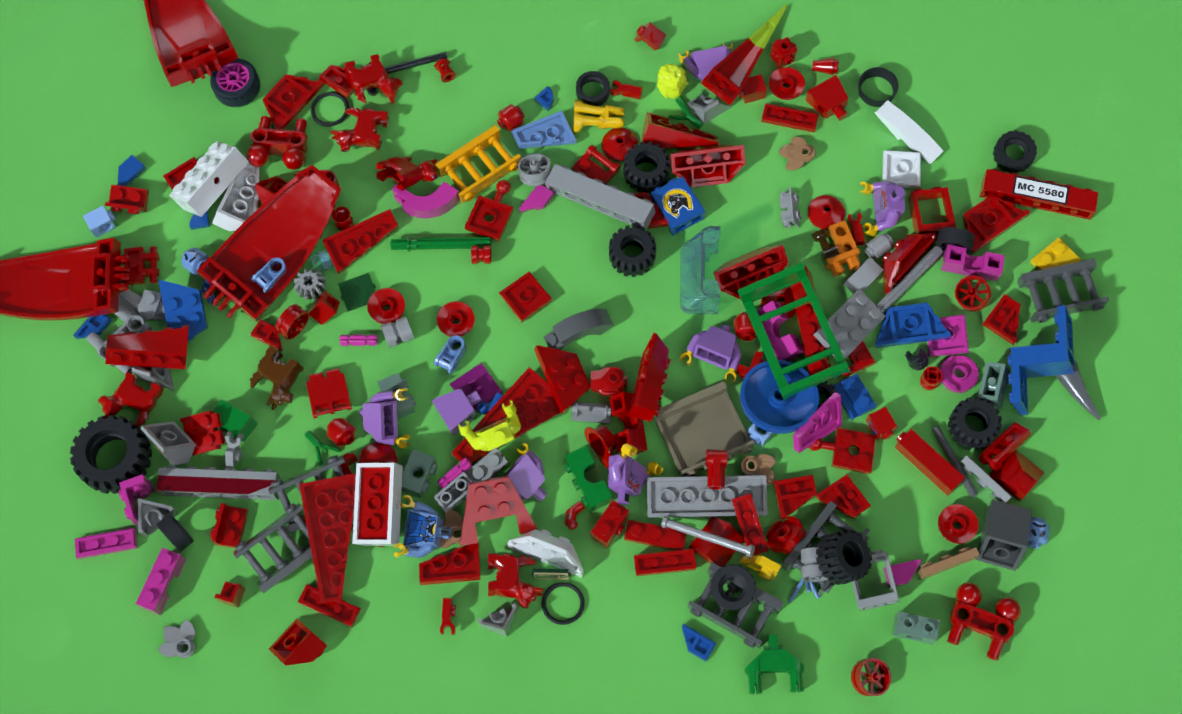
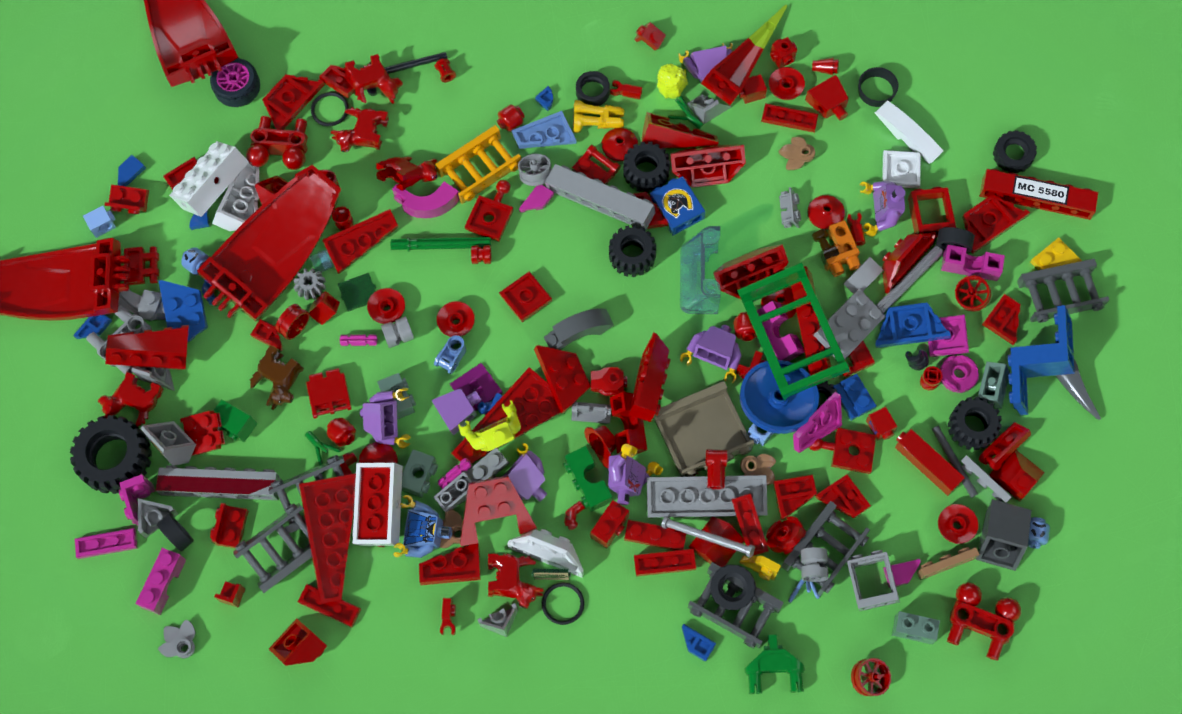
light grey plate [225,432,243,468] -> none
medium blue piece [251,258,287,293] -> none
black tyre [816,529,872,585] -> none
light grey brick [865,233,894,259] -> none

